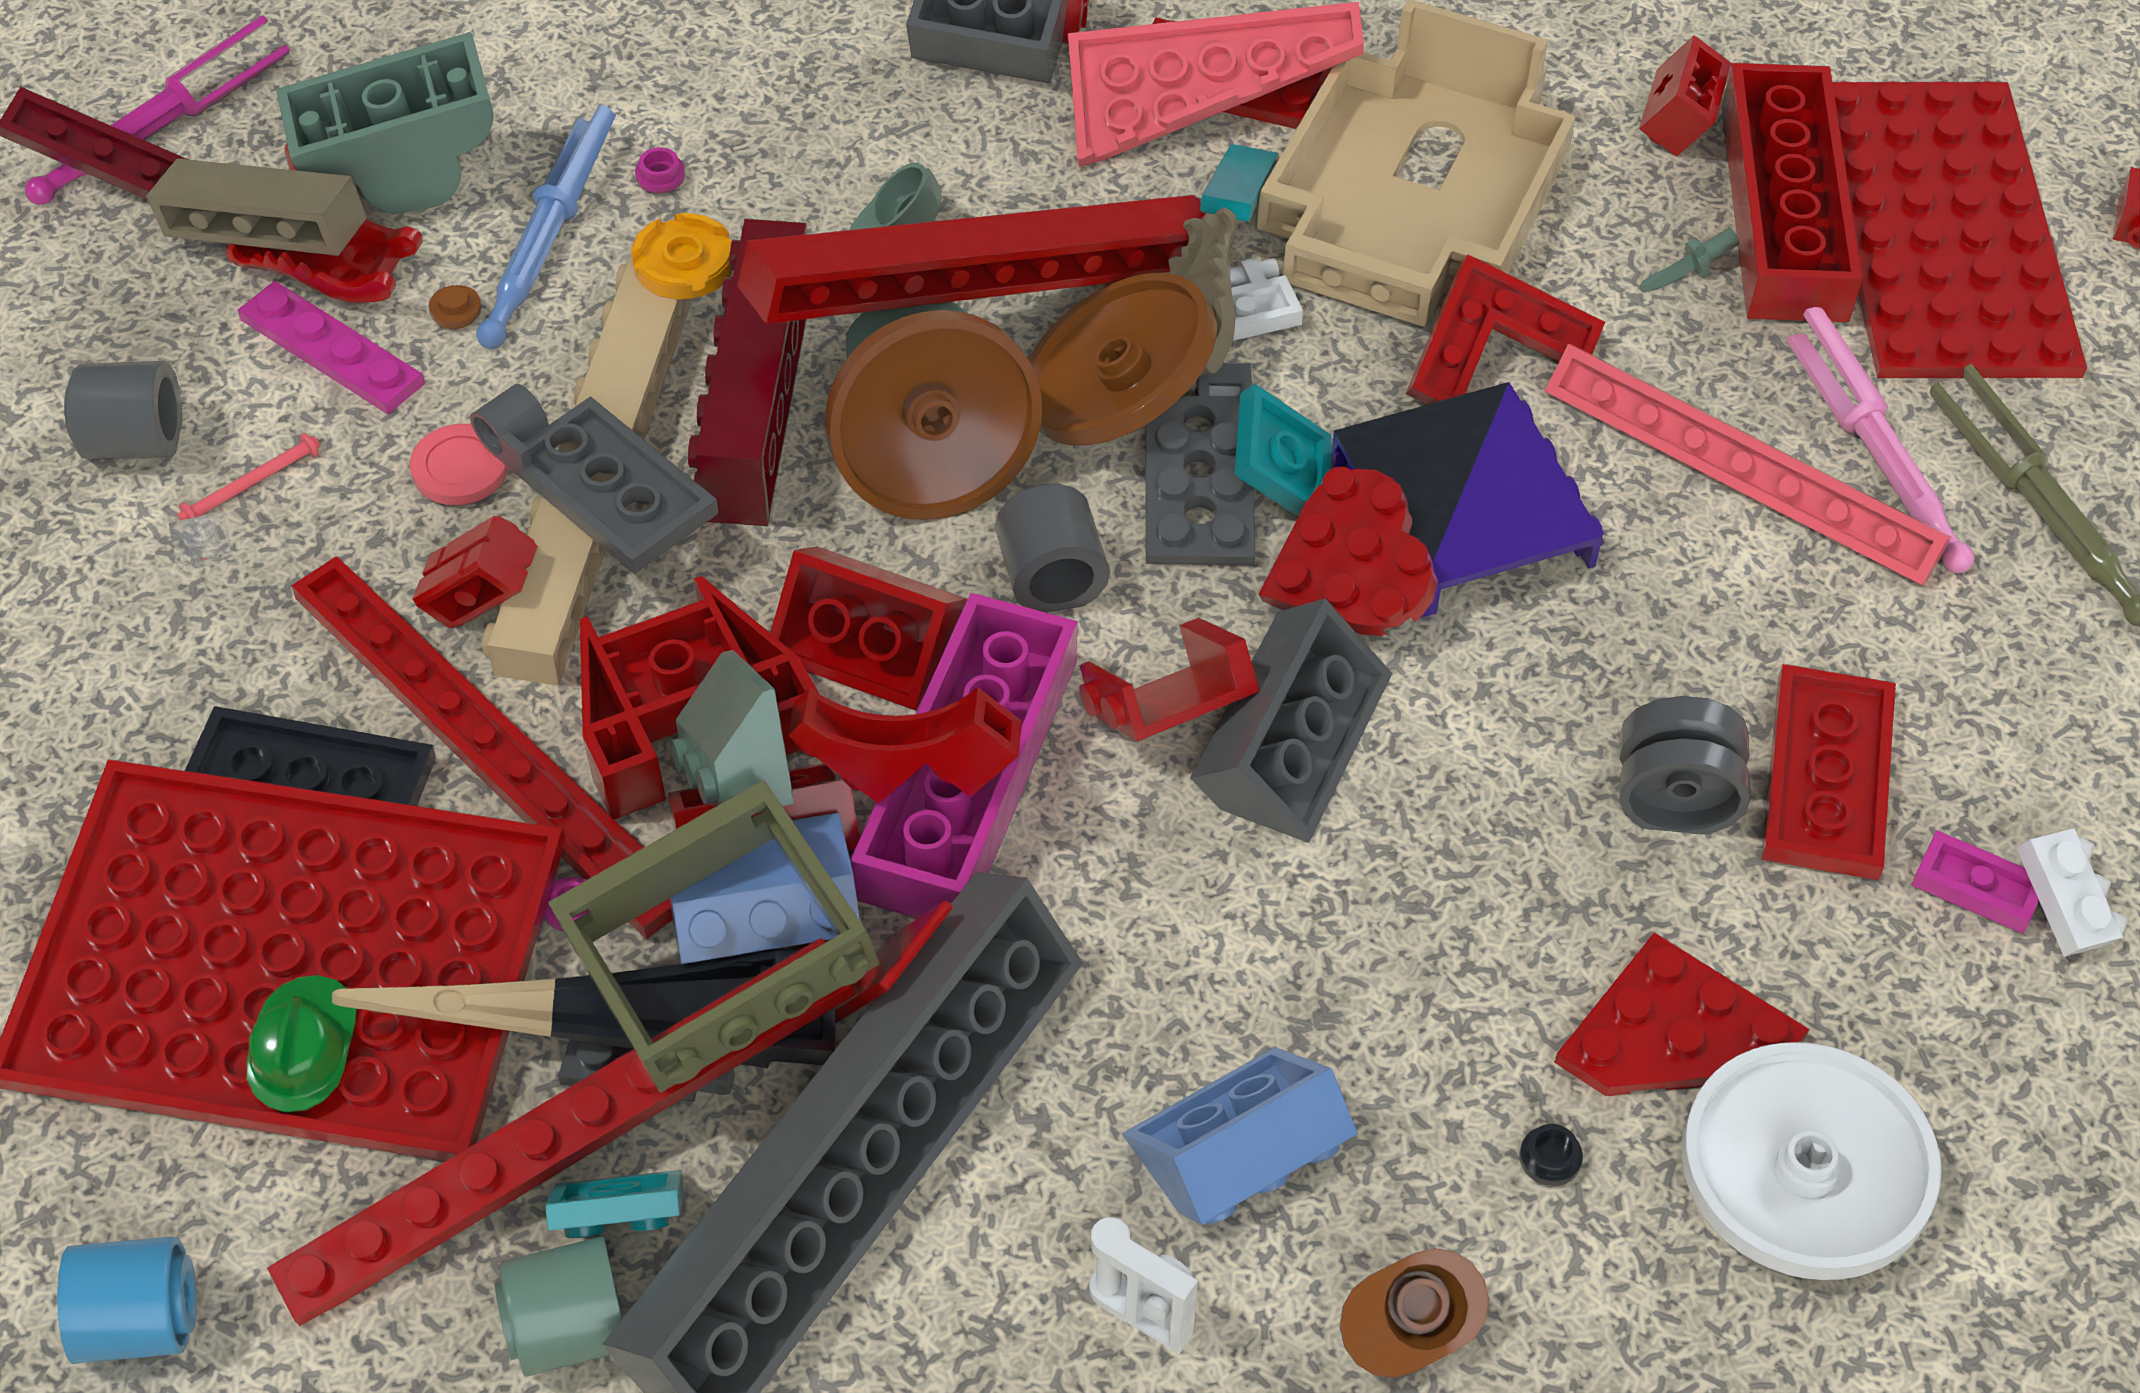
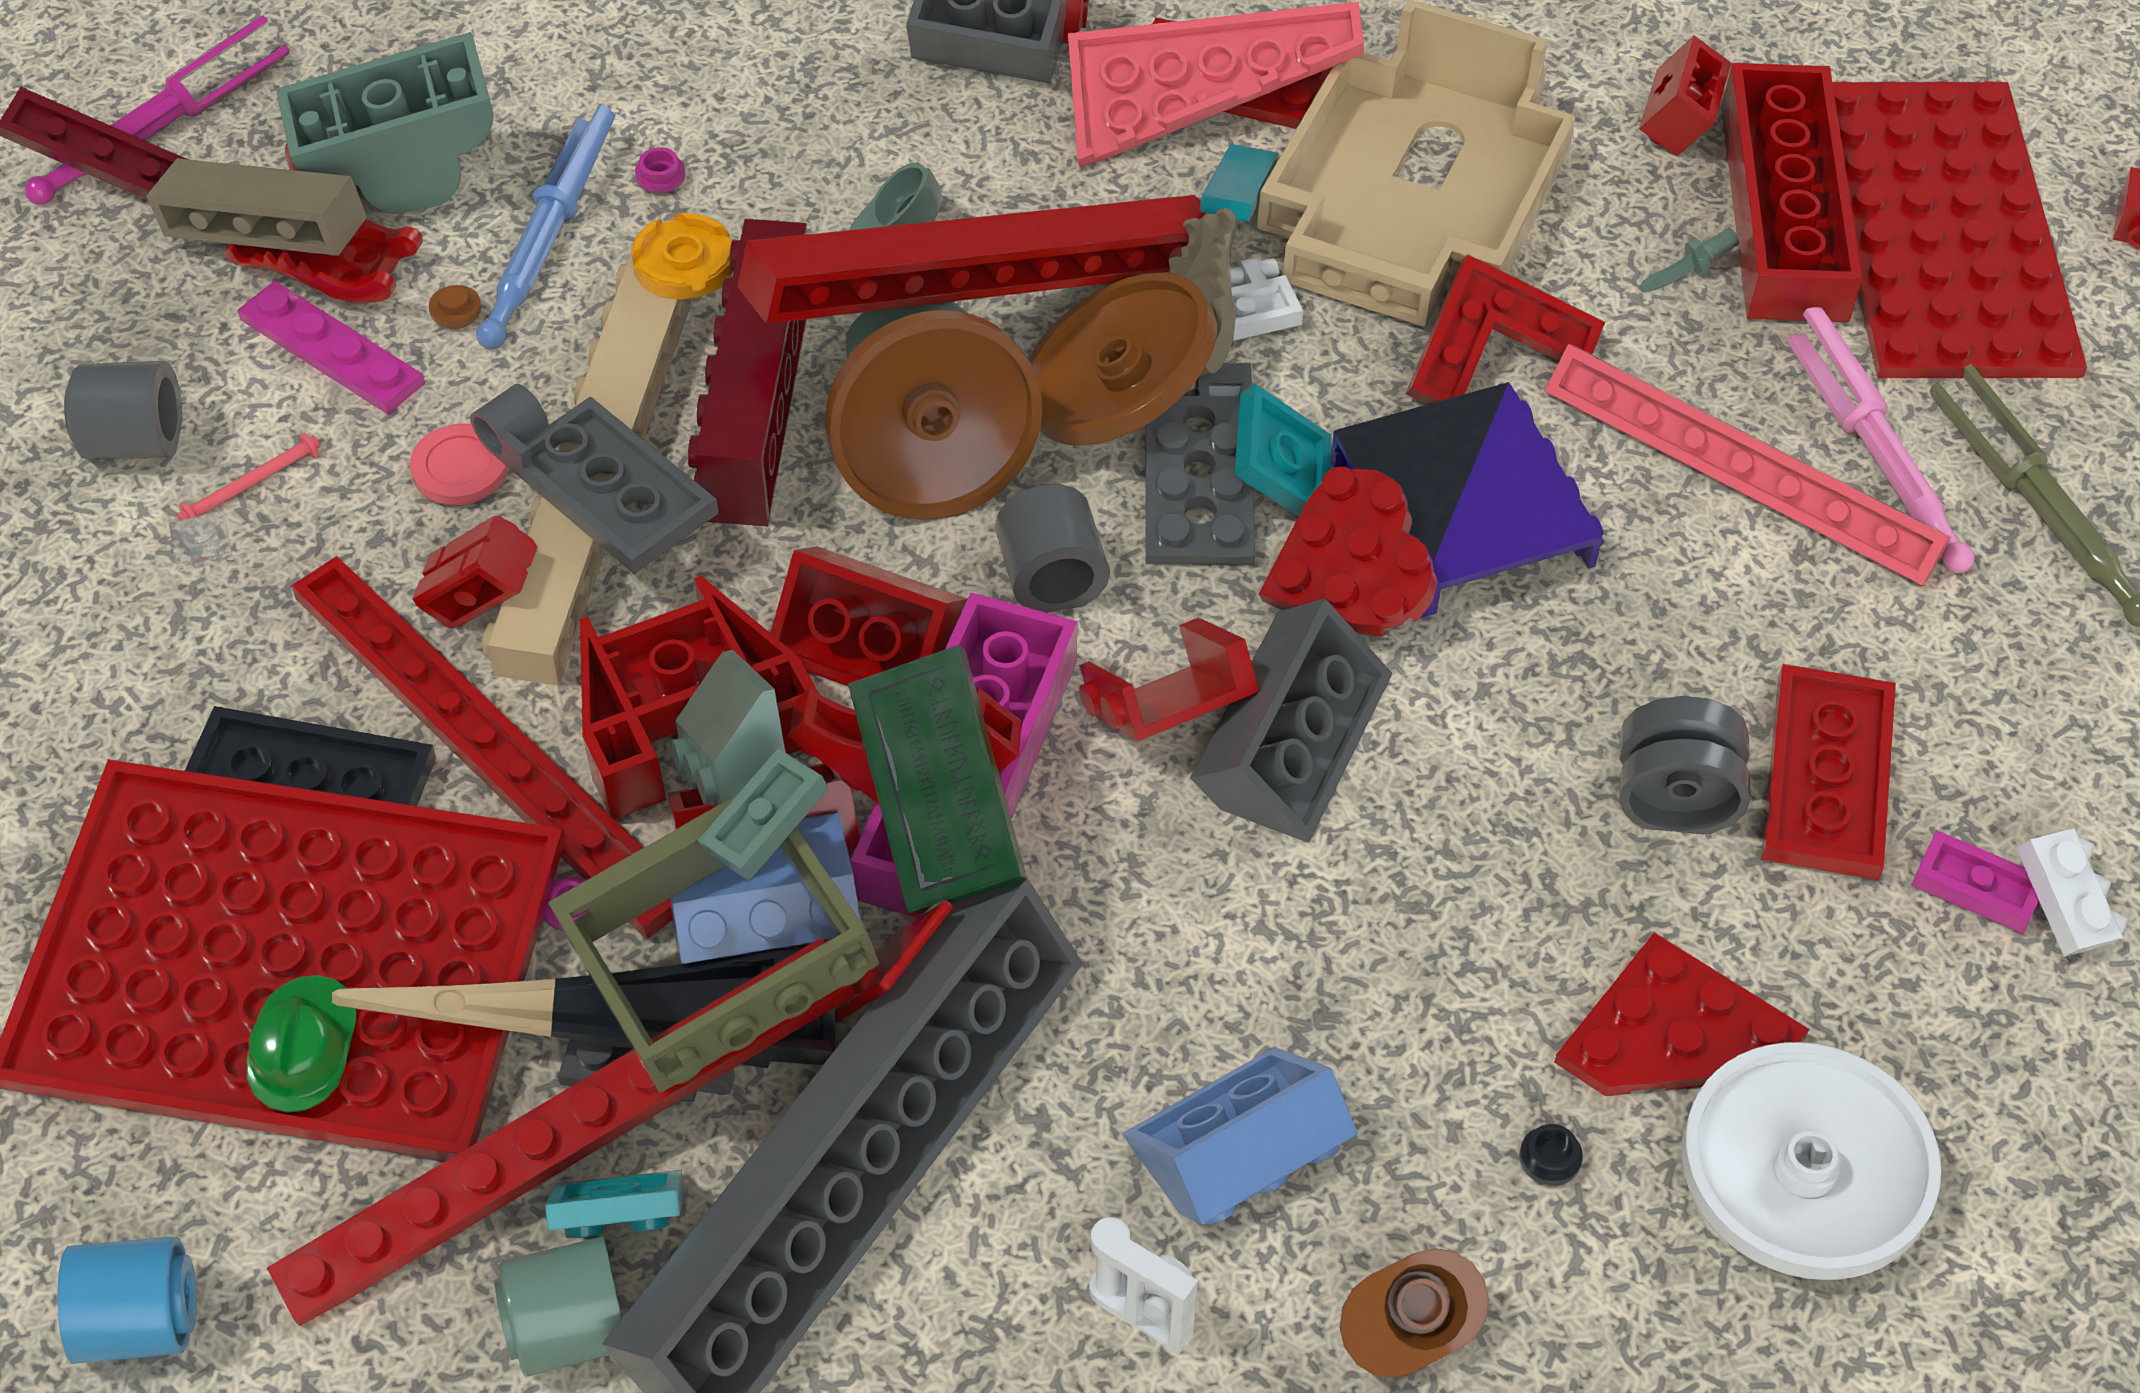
none -> sand green plate [698,749,829,881]
none -> dark green tile [848,645,1027,915]

